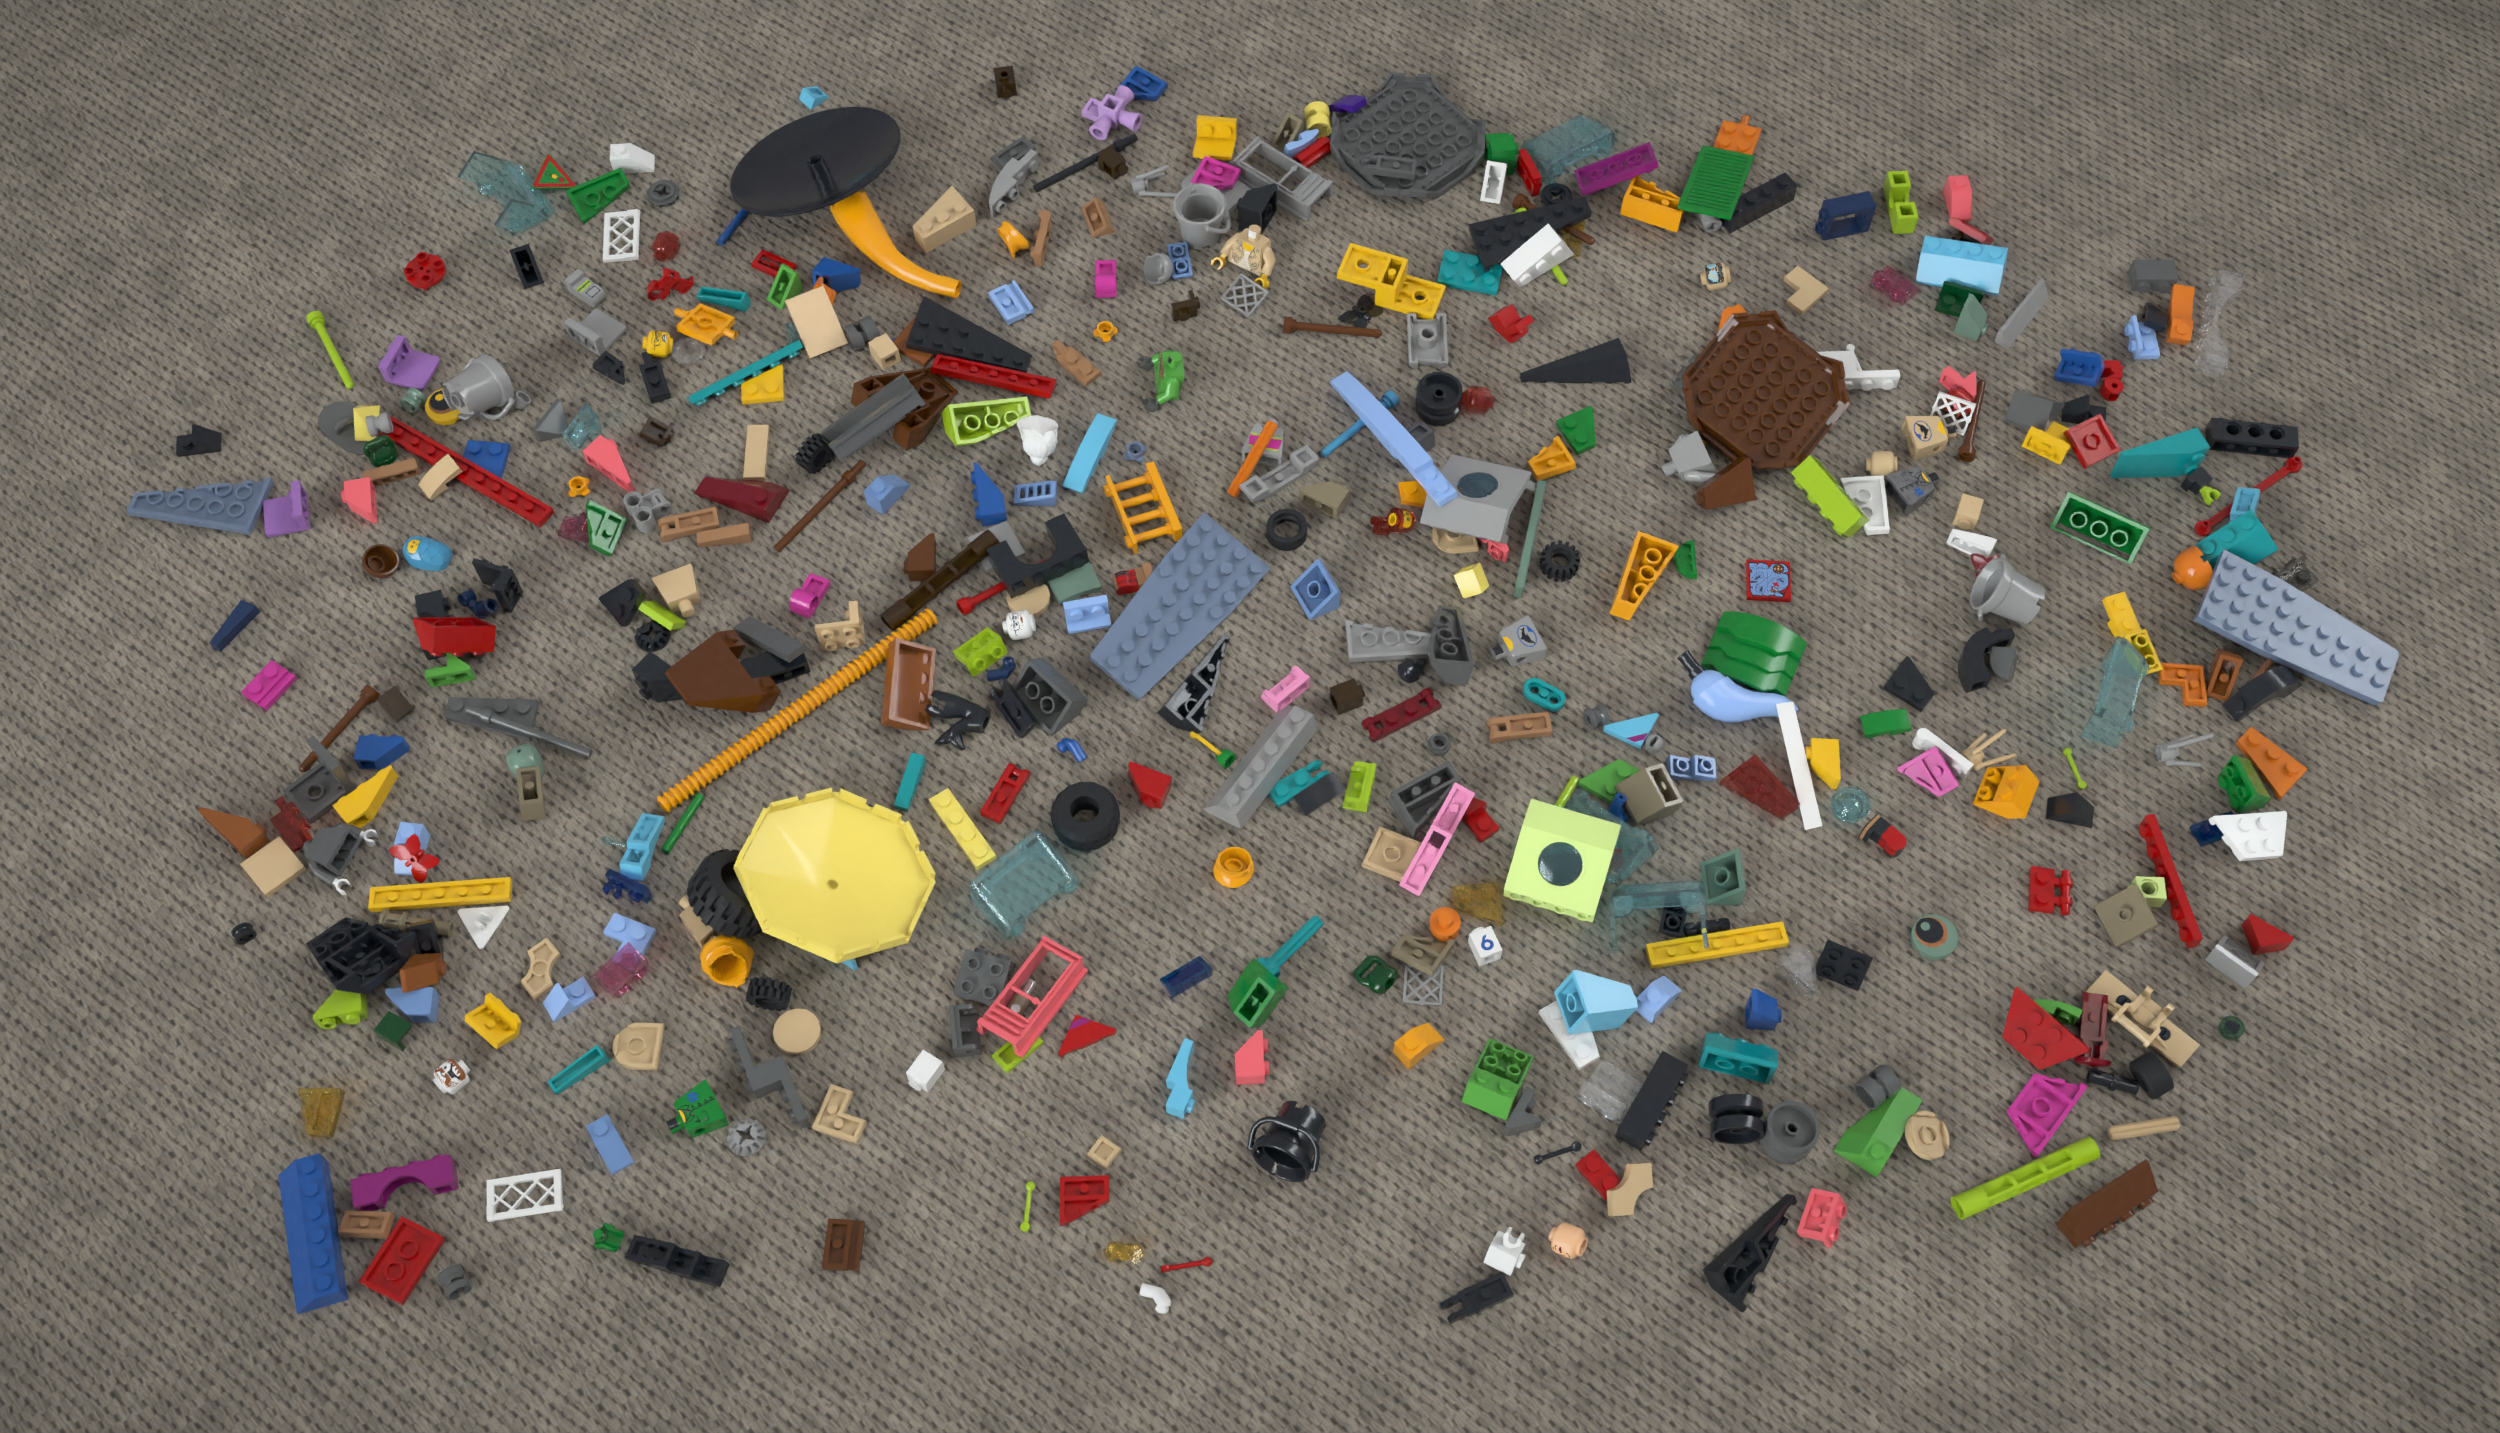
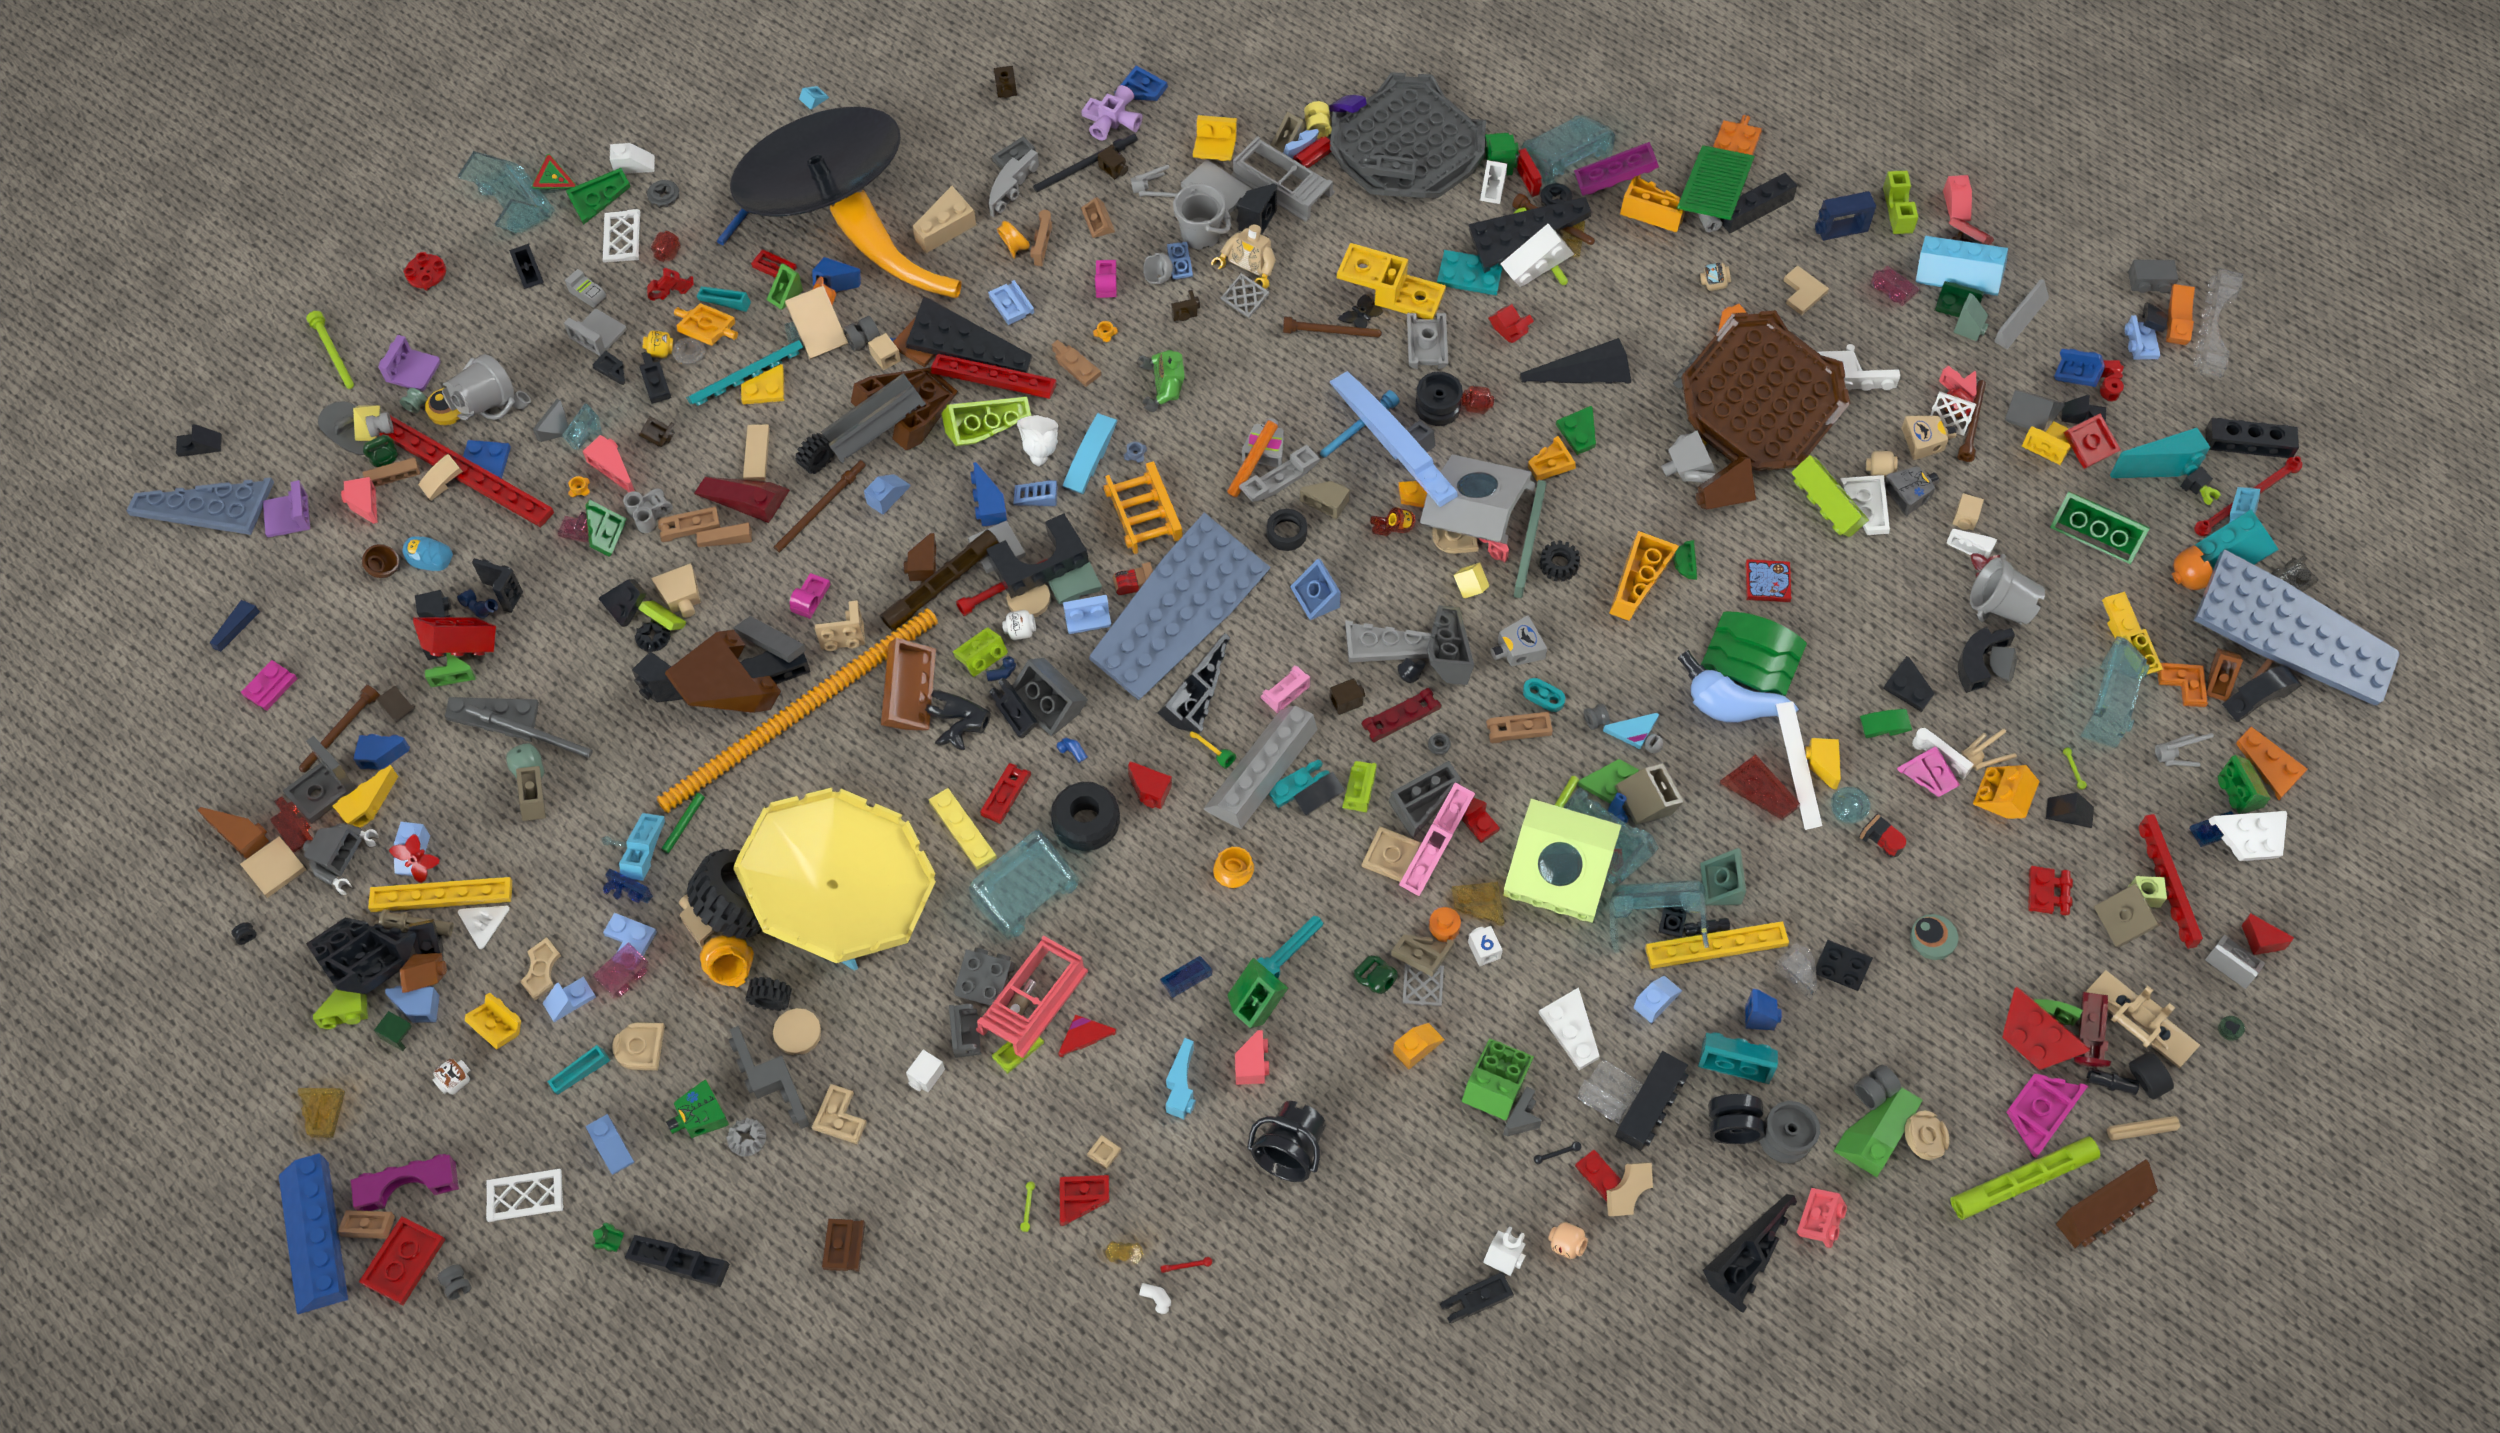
teal piece [894,752,926,812] -> none
dark pink wing [1191,156,1241,190] -> none
medium azure slope [1554,970,1638,1035] -> none
medium blue slope [1666,755,1716,781] -> none

